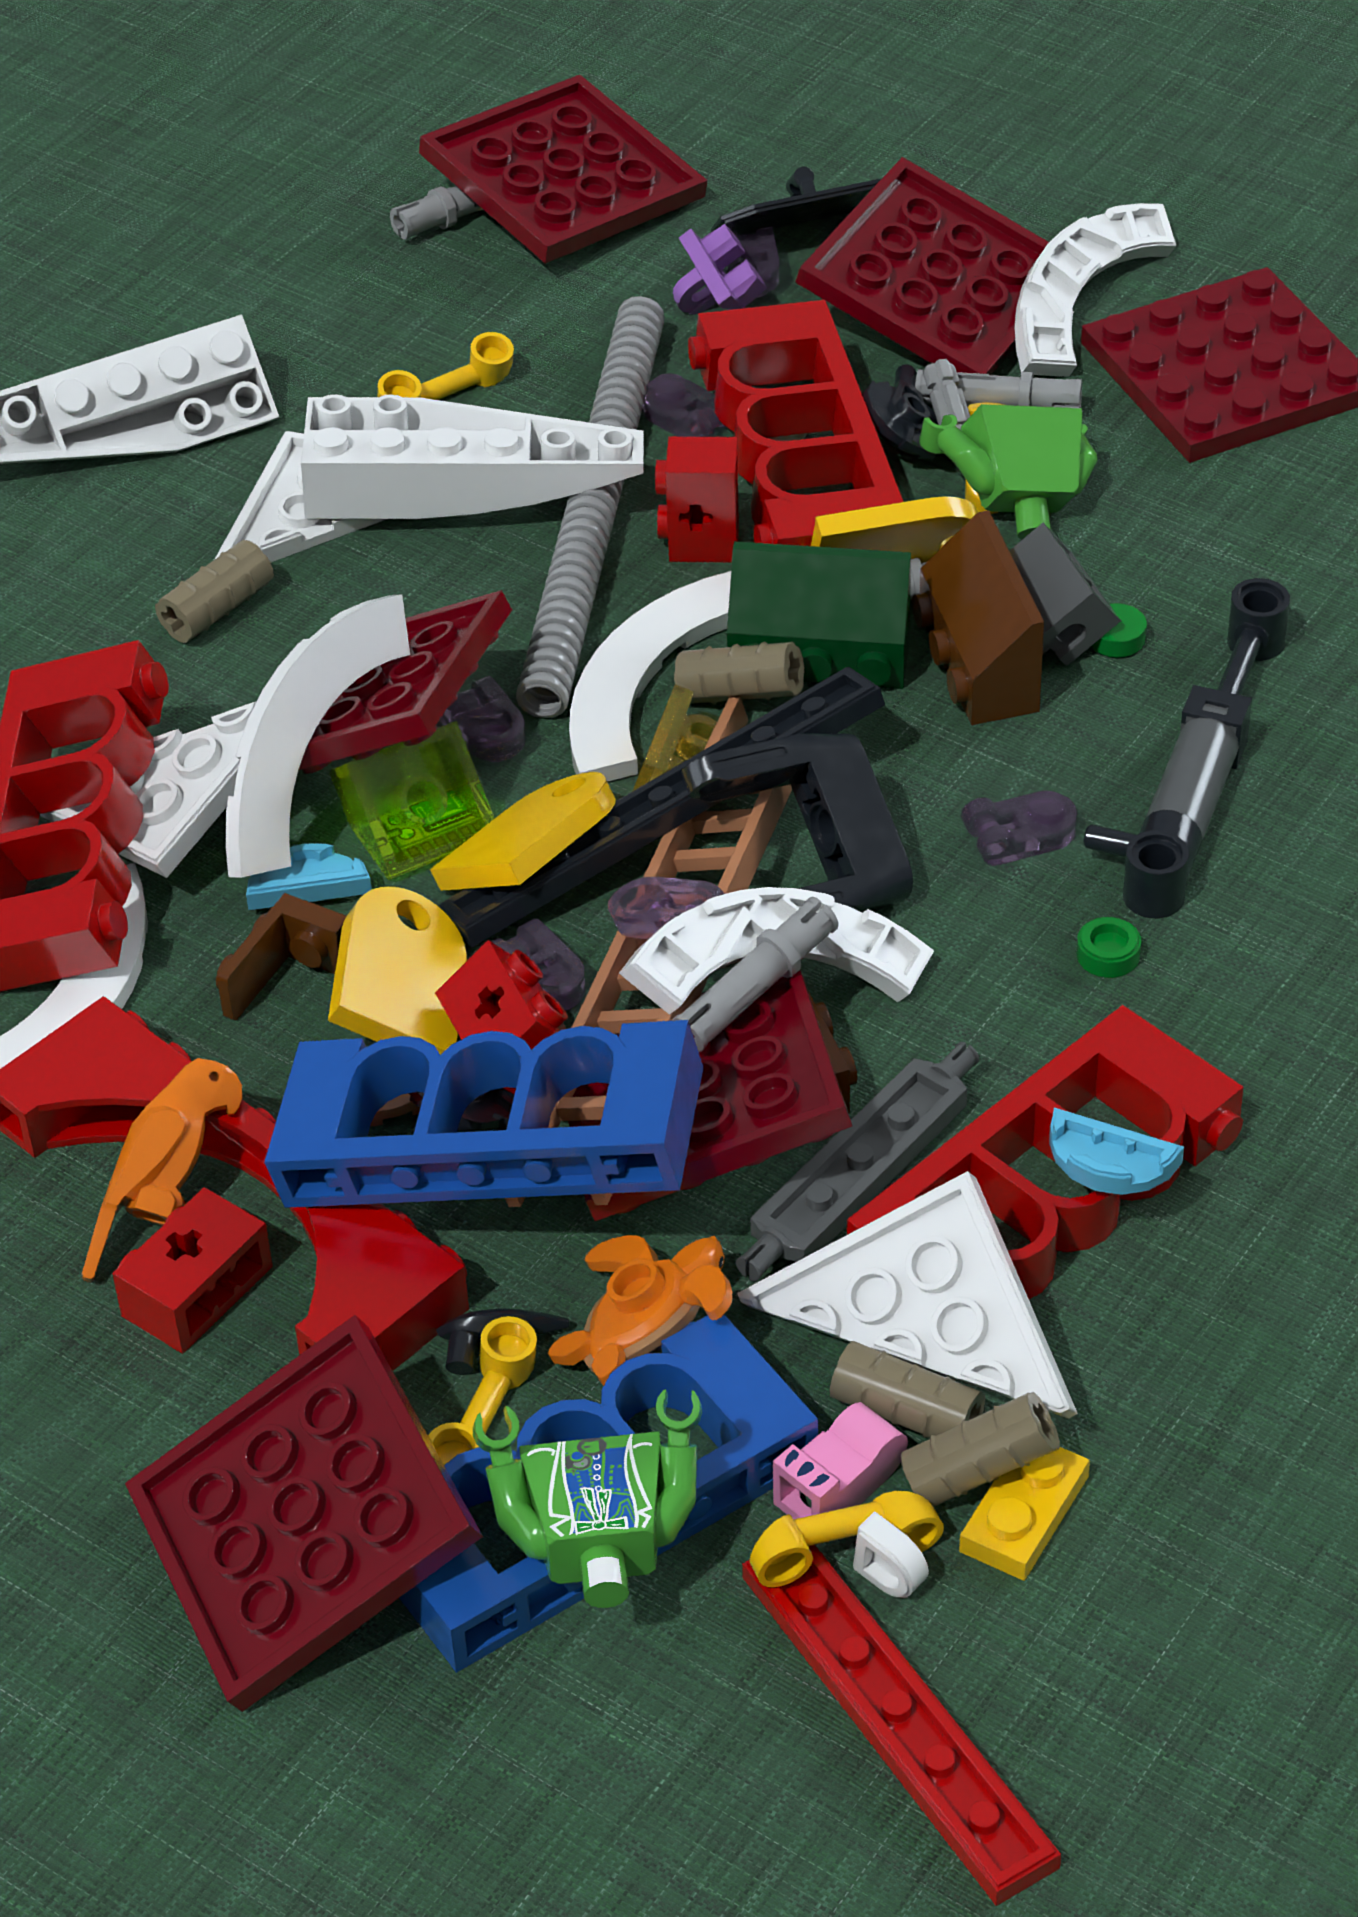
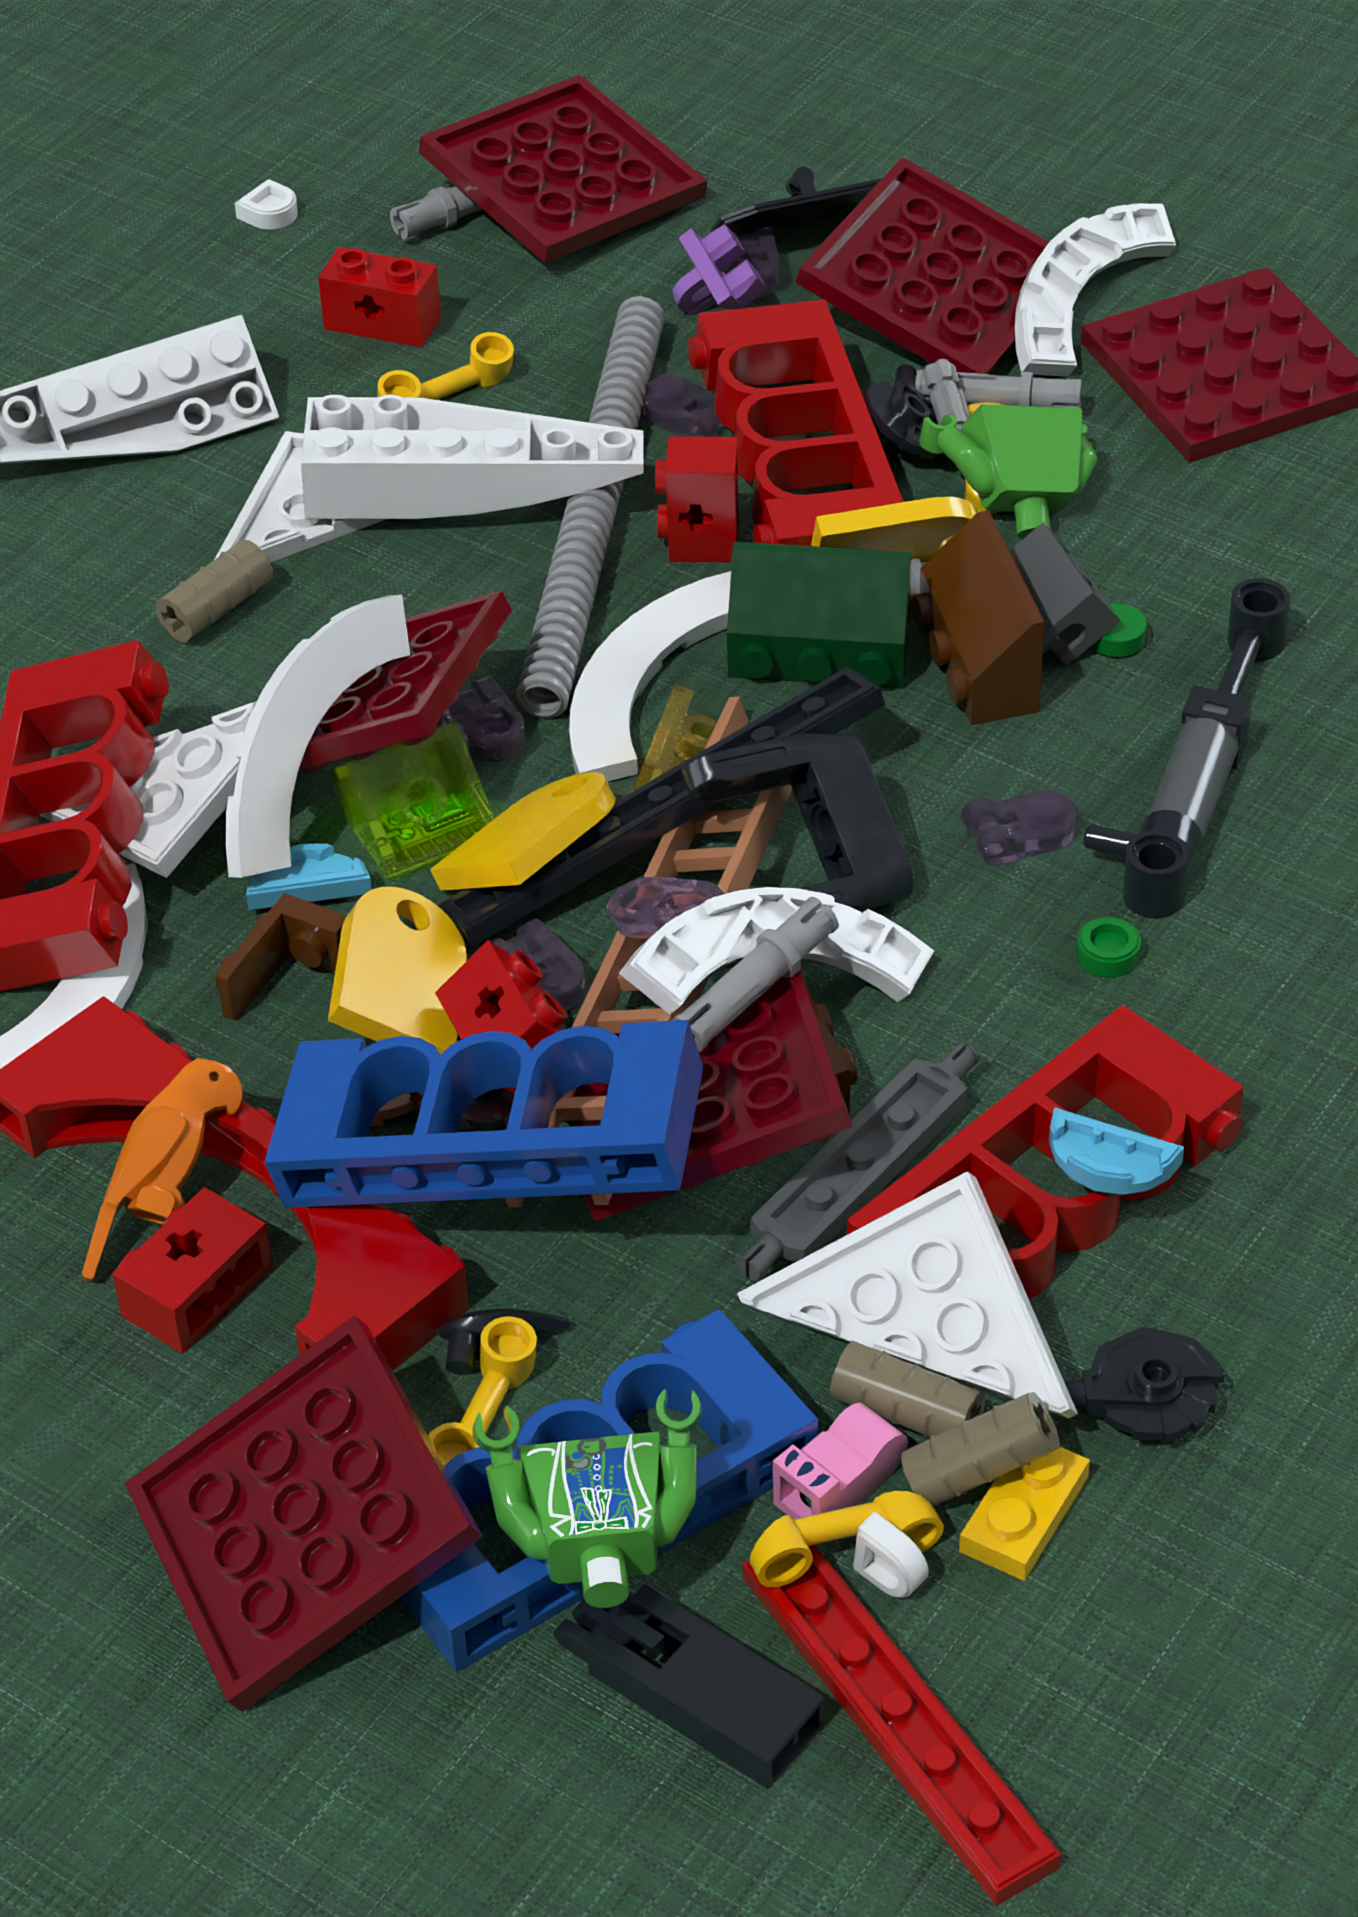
orange animal [548,1235,732,1386] -> none
dark tan axle [674,641,804,705] -> none
none -> white tile [235,179,298,230]
none -> red brick [318,247,442,348]
none -> black hinge [553,1584,824,1789]
none -> black piece [1064,1327,1224,1444]

